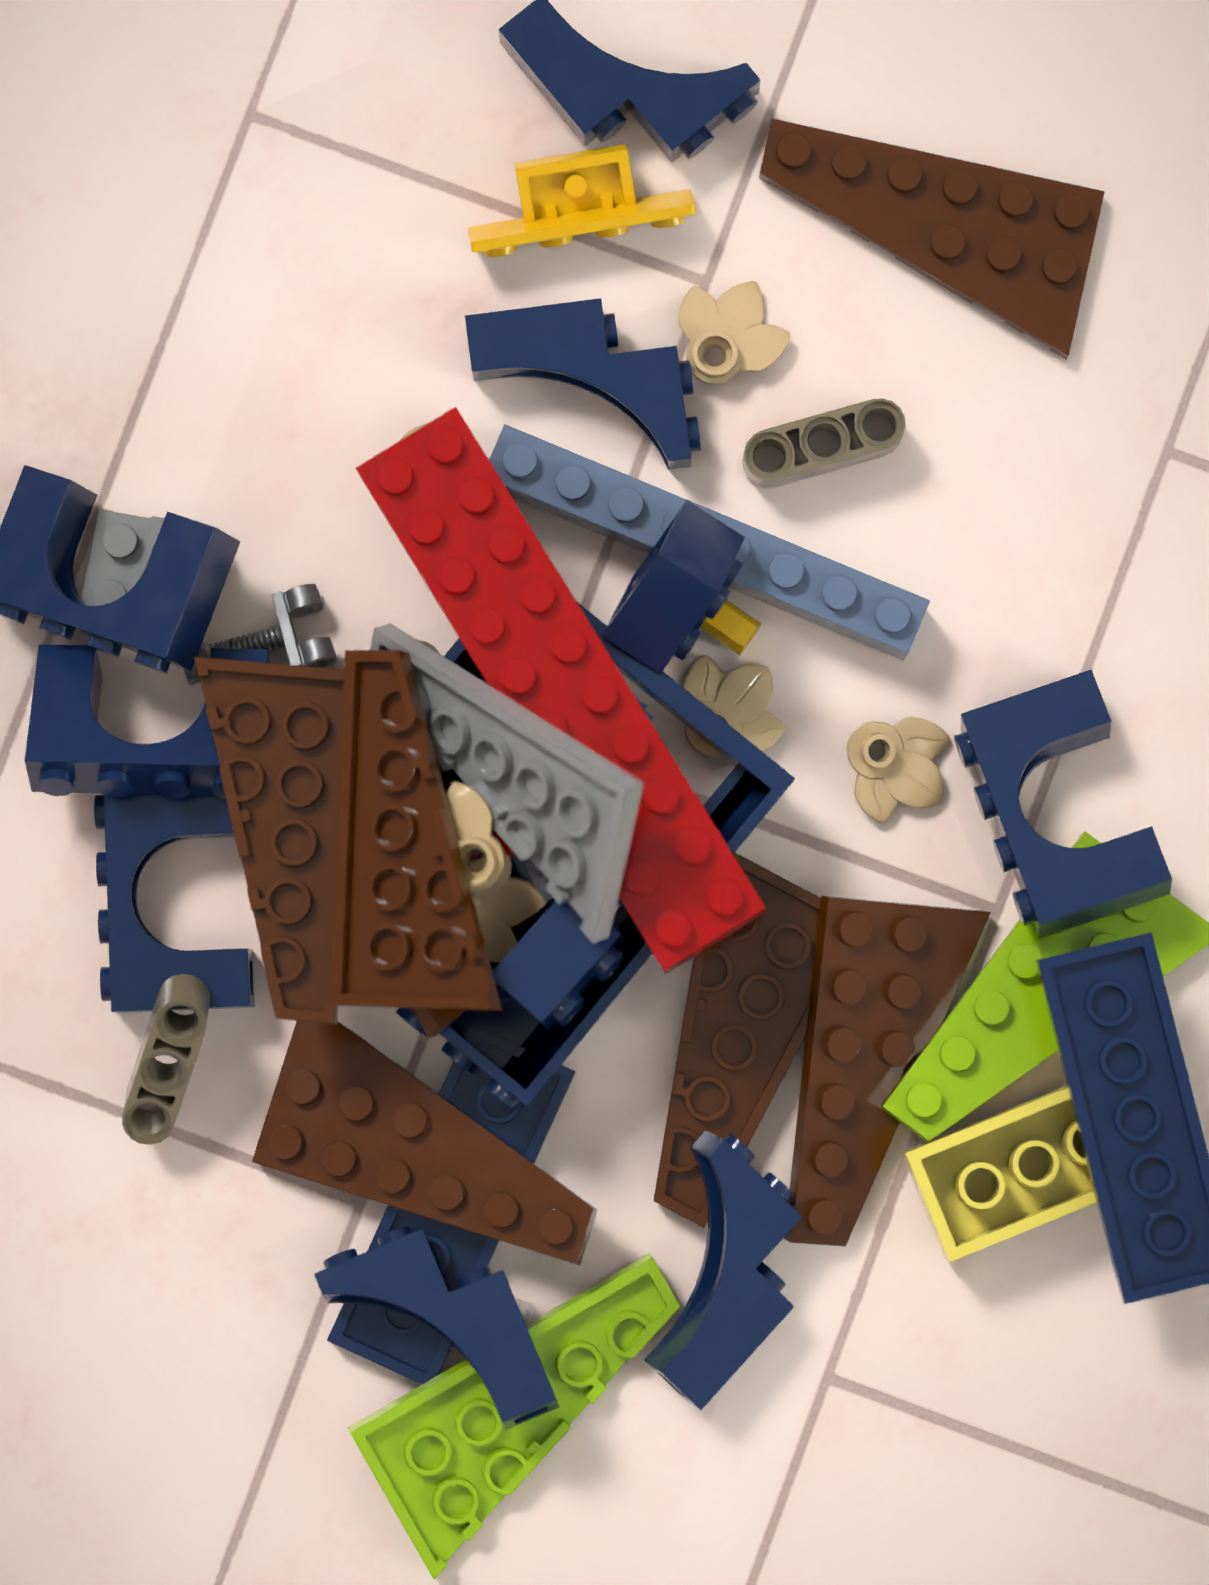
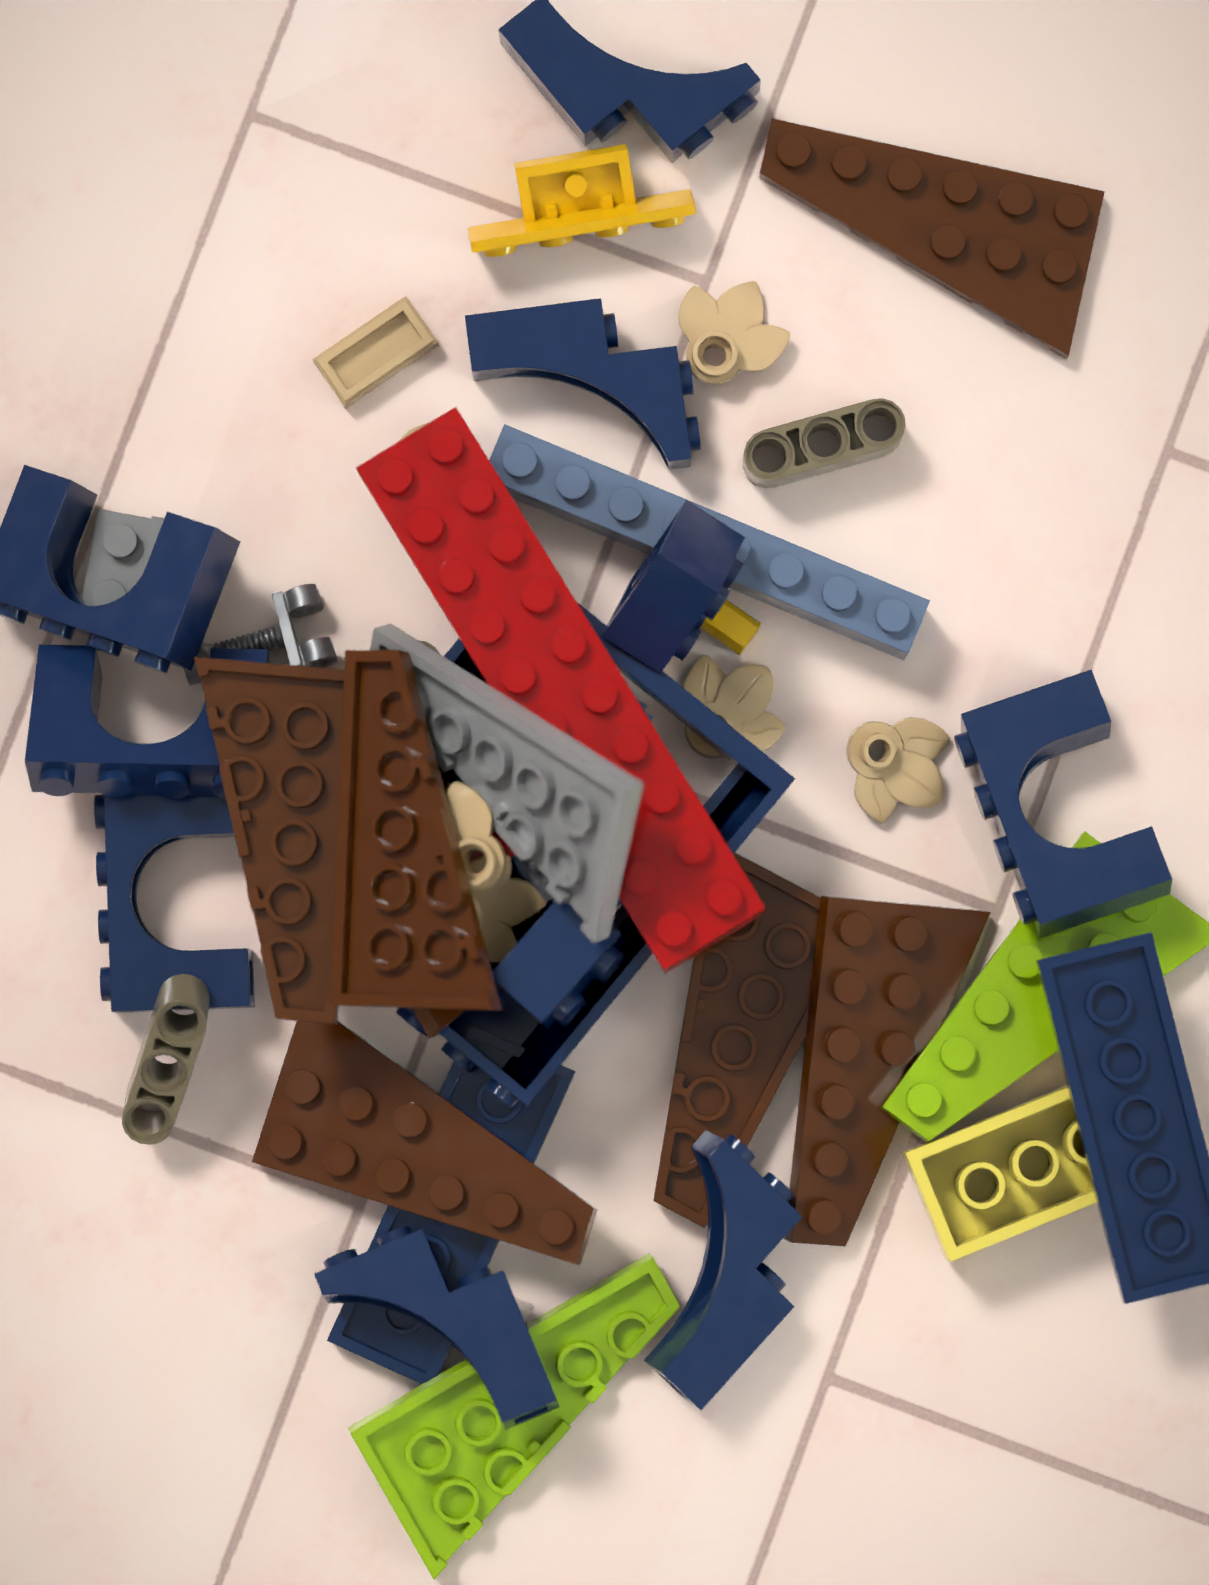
none -> tan tile [312,296,439,409]

